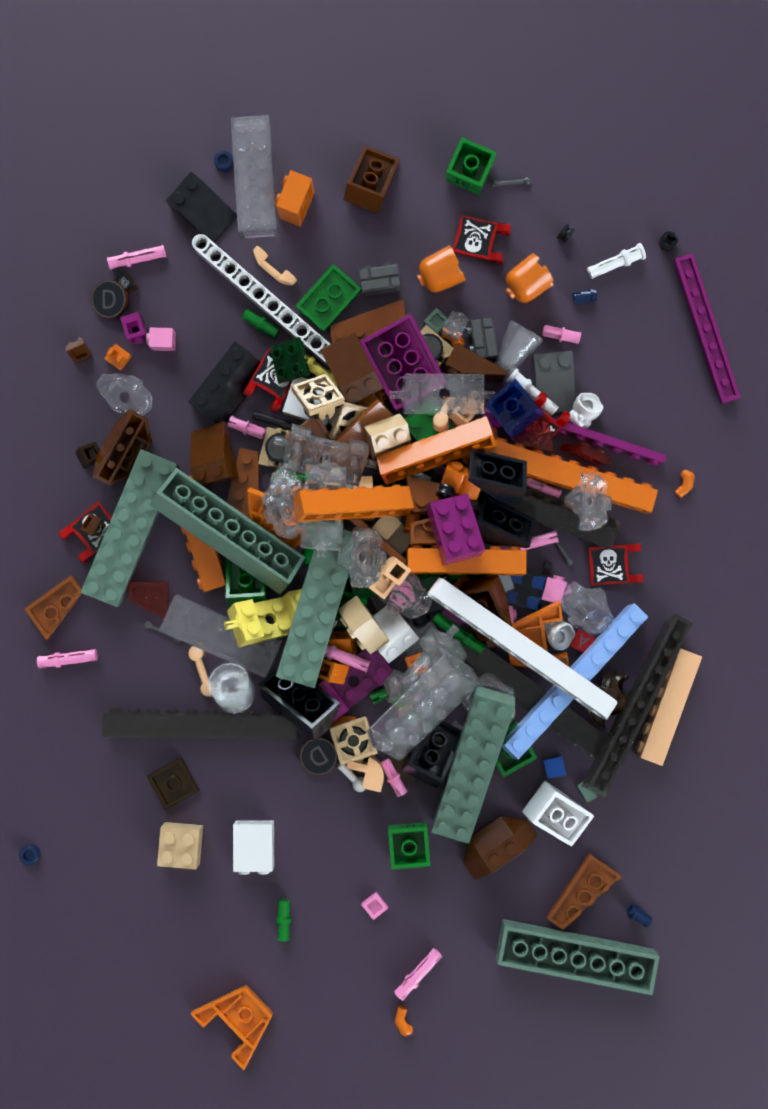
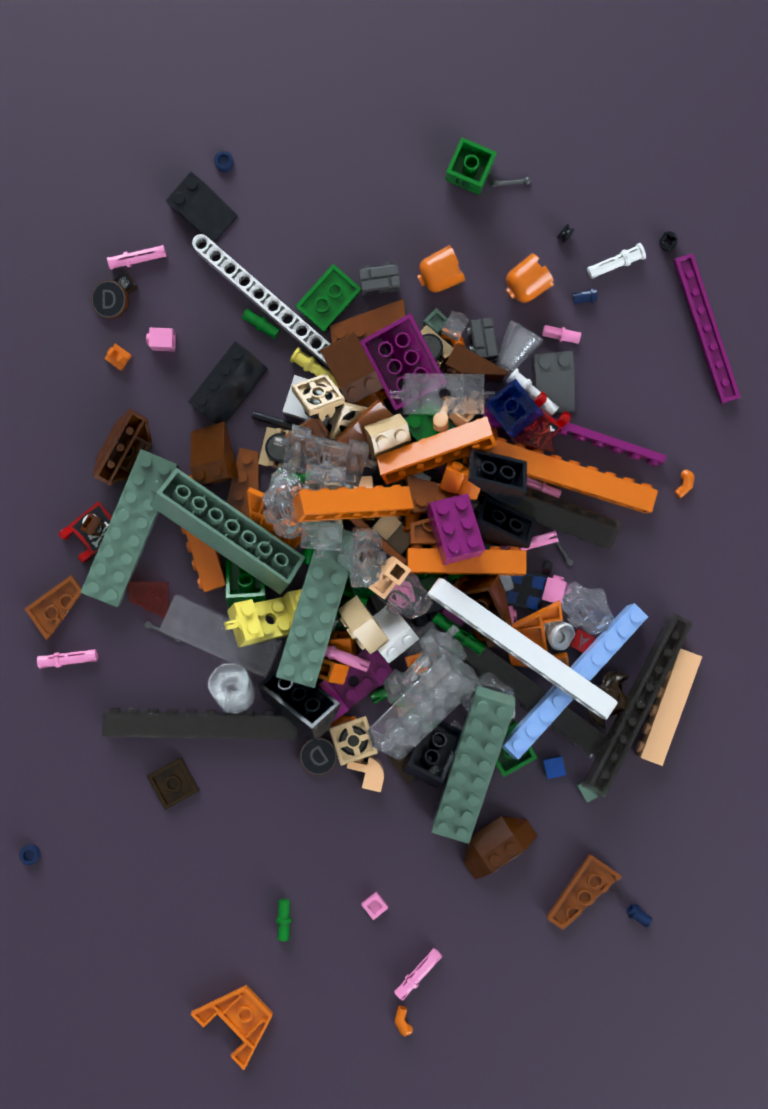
reddish brown tile [65,337,92,364] -> none
dark brown slope [75,442,100,469] -> none
clear piece [96,373,153,416] -> none
magenta brick [120,312,147,344] -> none
tan brick [157,822,203,870] -> none
light nougat bar [188,645,217,697] -> none
bright pink axle [228,416,266,439] -> none
clear brick [230,115,279,238] -> none
white brick [233,820,274,875] -> none
flag [243,348,293,412] -> none
light nougat bar [253,246,297,285] -> none
dark green hinge [270,337,311,384] -> none
orange brick [275,170,315,227] -> none
white bar [337,764,366,792] -> none
reddish brown slope [343,145,400,214] -> none
bright pink axle [380,759,408,797] -> none
green brick [388,822,431,870] -> none
black bush [436,484,456,500] -> none
flag [453,215,511,265] -> none
sand green brick [495,919,660,995] -> none
white slope [522,781,594,847] -> none
clear red wing [560,442,613,466] -> none
clear piece [564,472,611,531] -> none
white hair [569,393,603,428] -> none
flag [588,544,644,585] -> none

